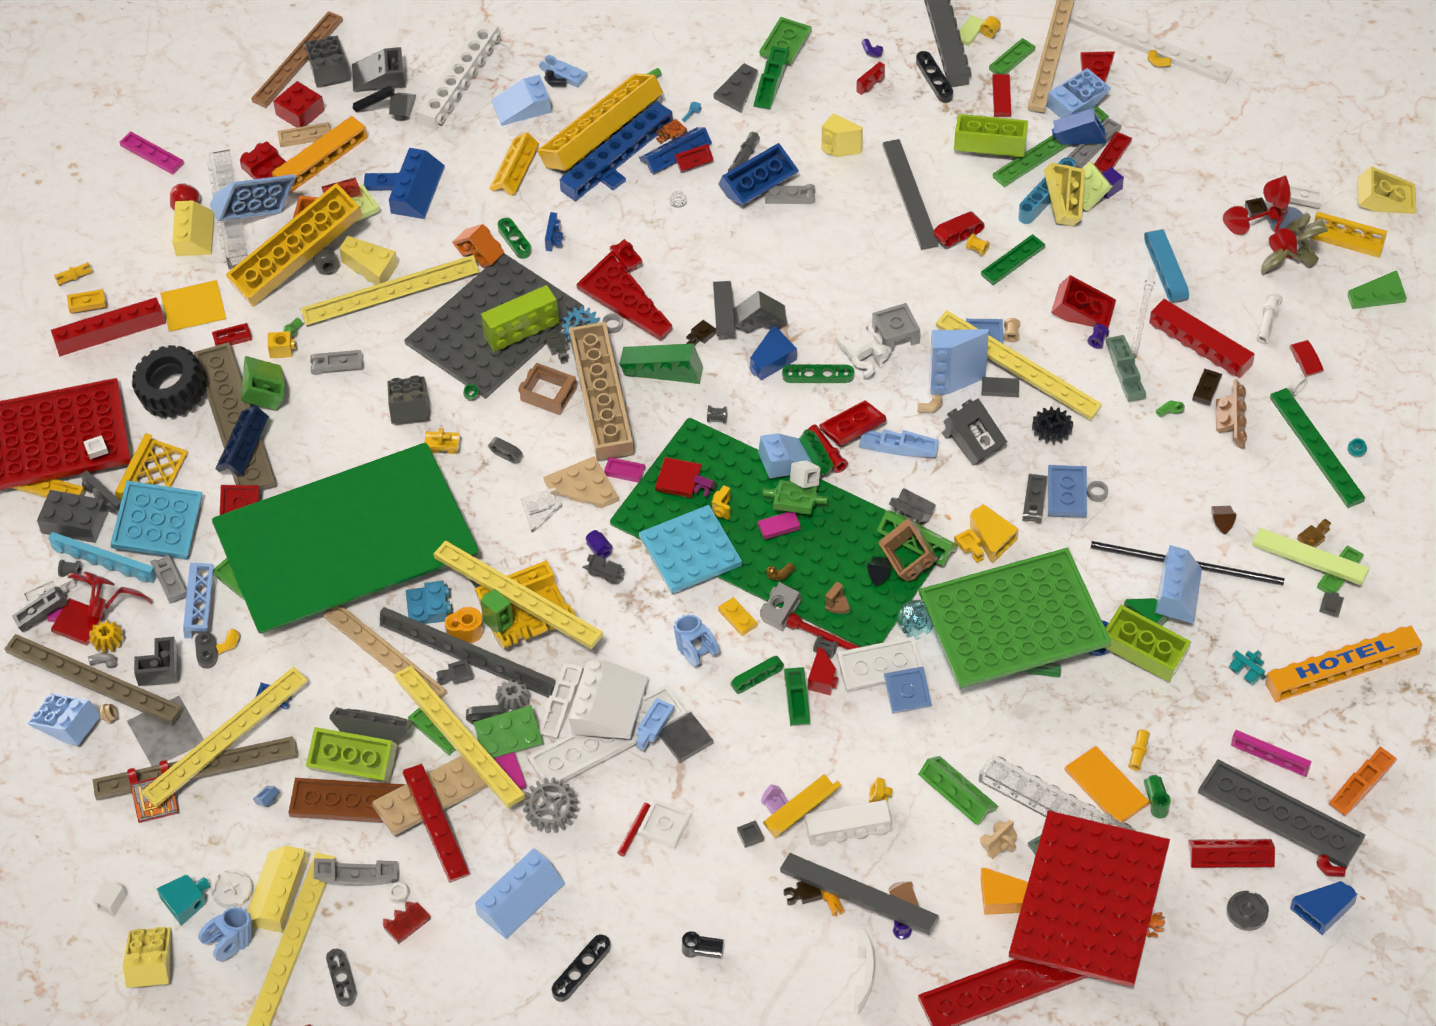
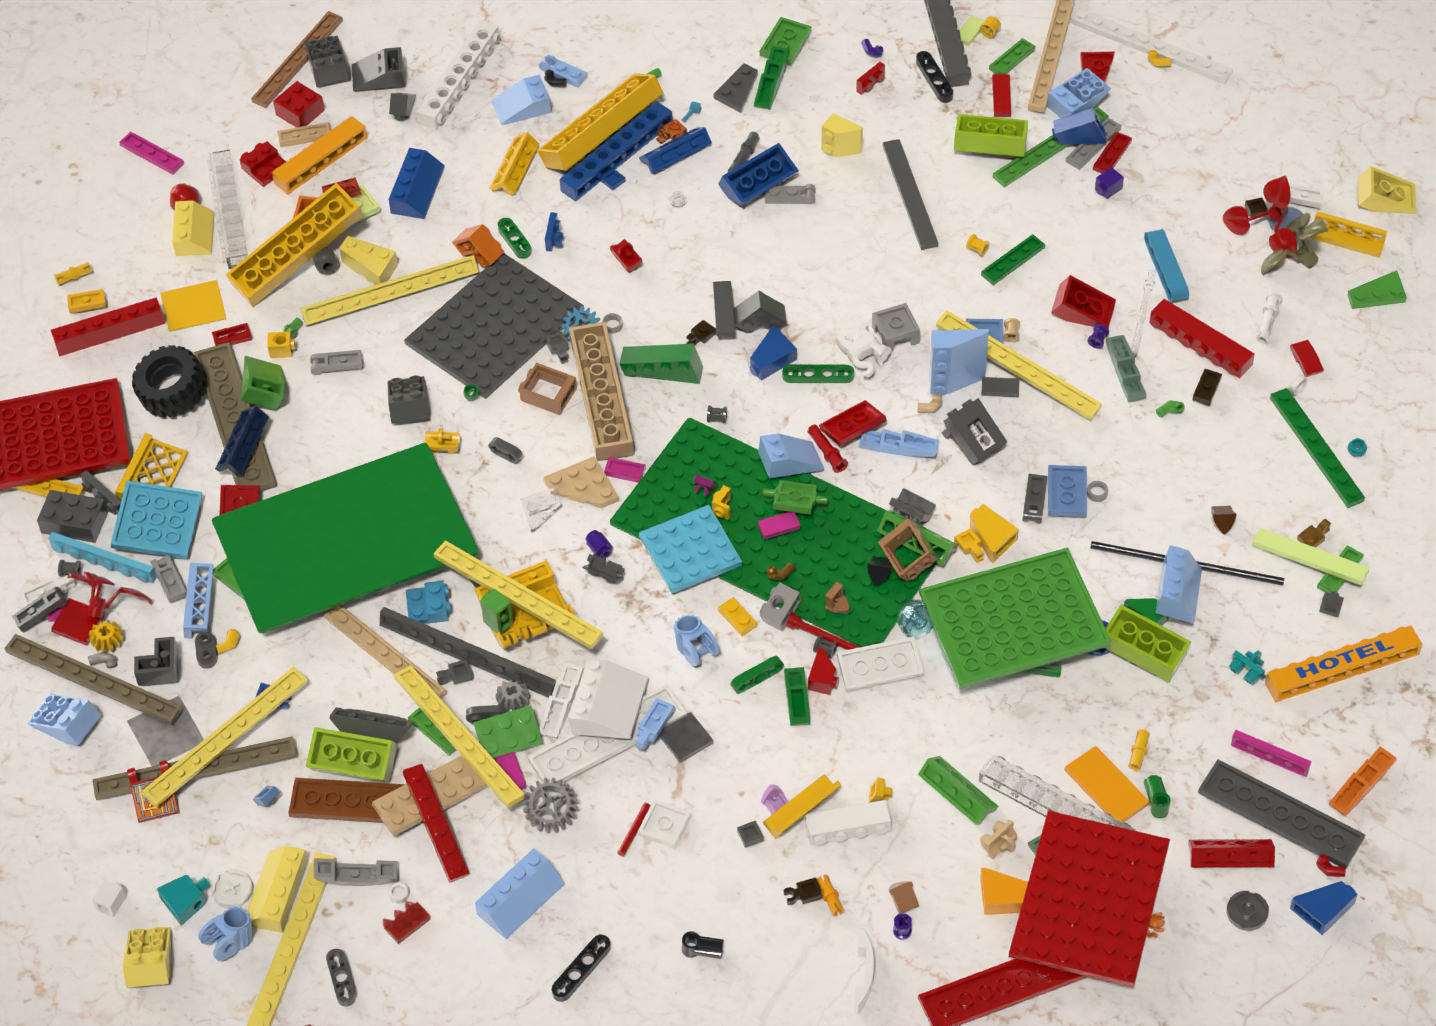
white plate [84,435,108,459] -> none
tan plate [100,704,118,723] -> none
light blue slope [209,174,296,221] -> none
black axle [352,86,395,112] -> none
blue plate [364,173,399,191] -> none
light orange piece [445,607,484,643] -> none
lime brick [481,285,559,352] -> none
red wing [576,251,672,341] -> none
red tile [655,457,702,498] -> none
red plate [674,144,714,172] -> none
dark grey tile [780,853,939,935] -> none
white brick [790,460,820,488] -> none
green beam [799,429,834,475] -> none
medium blue plate [884,667,932,713] -> none
red beam [933,211,985,247] -> none
dark azure beam [1018,157,1076,224] -> none
black gear [1032,406,1073,444] -> none
light yellow wedge [1044,163,1085,226] -> none
yellowish green plate [1082,162,1113,212] -> none
medium nougat bracket [1216,379,1247,449] -> none

